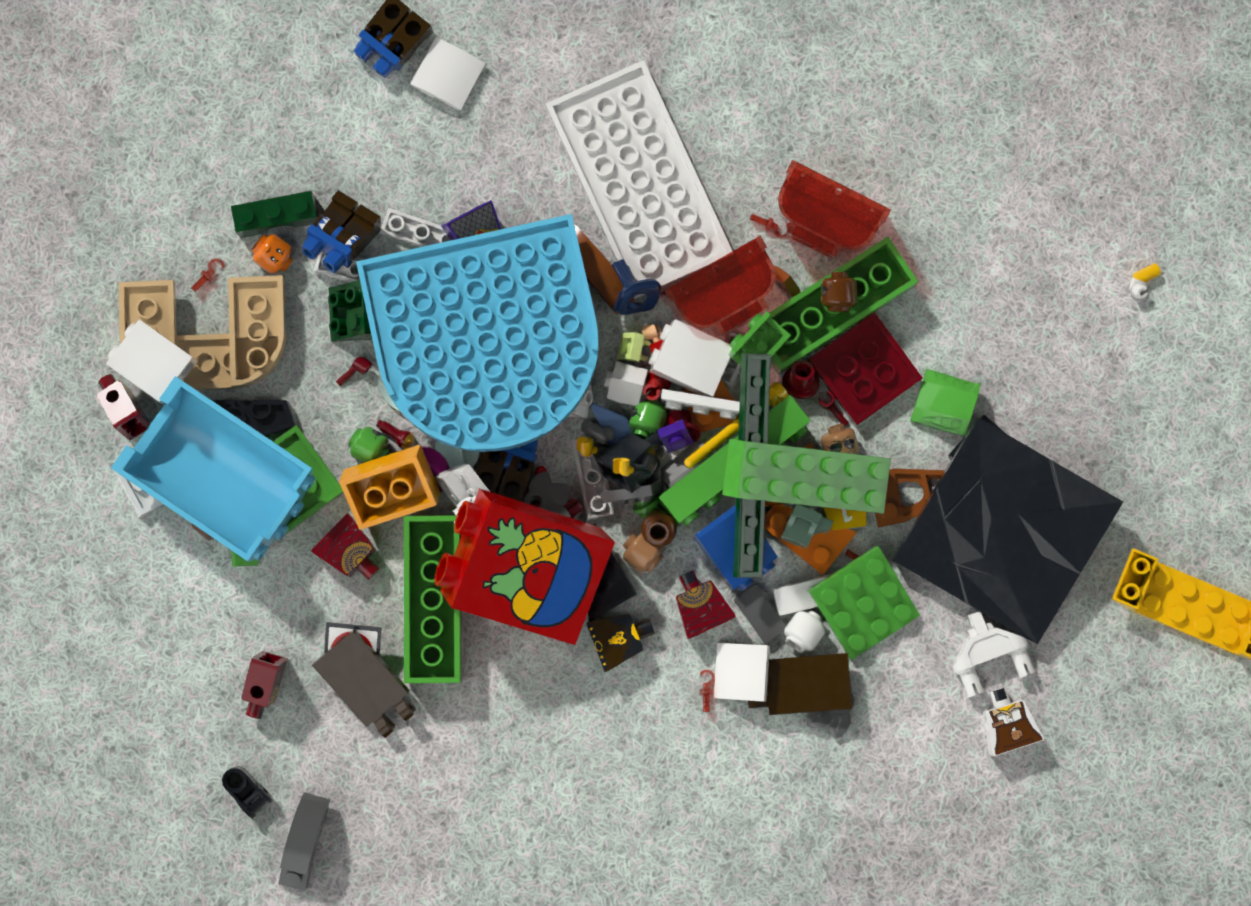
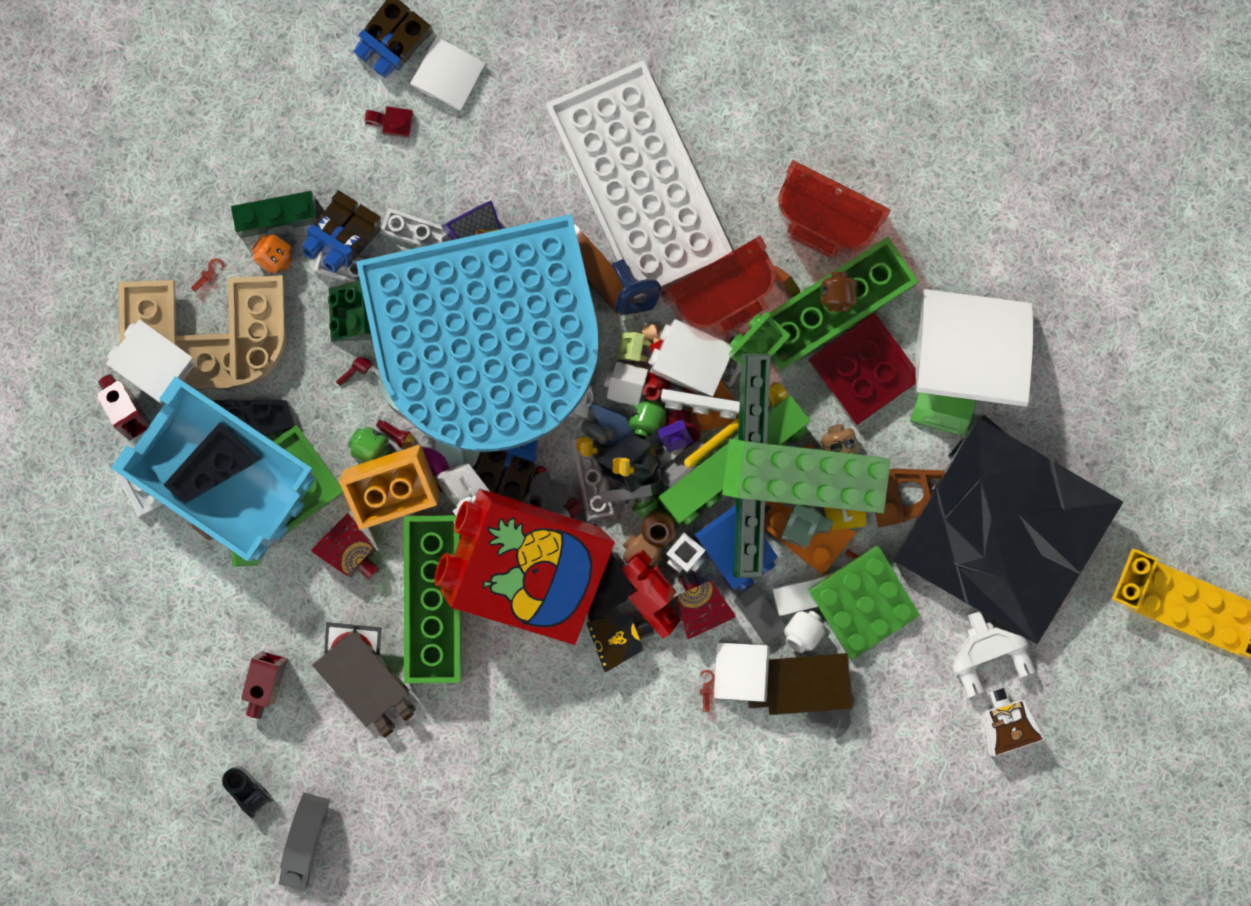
clear red hand [749,214,790,238] -> none
dark red piece [782,361,820,399] -> none
dark red hand [818,391,849,426] -> none
arm [1129,263,1161,299] -> none
none -> black wing [163,423,262,504]
none -> dark red plate [364,106,413,138]
none -> red plate [621,549,681,639]
none -> white brick [666,533,705,573]
none -> white slope [915,289,1033,407]

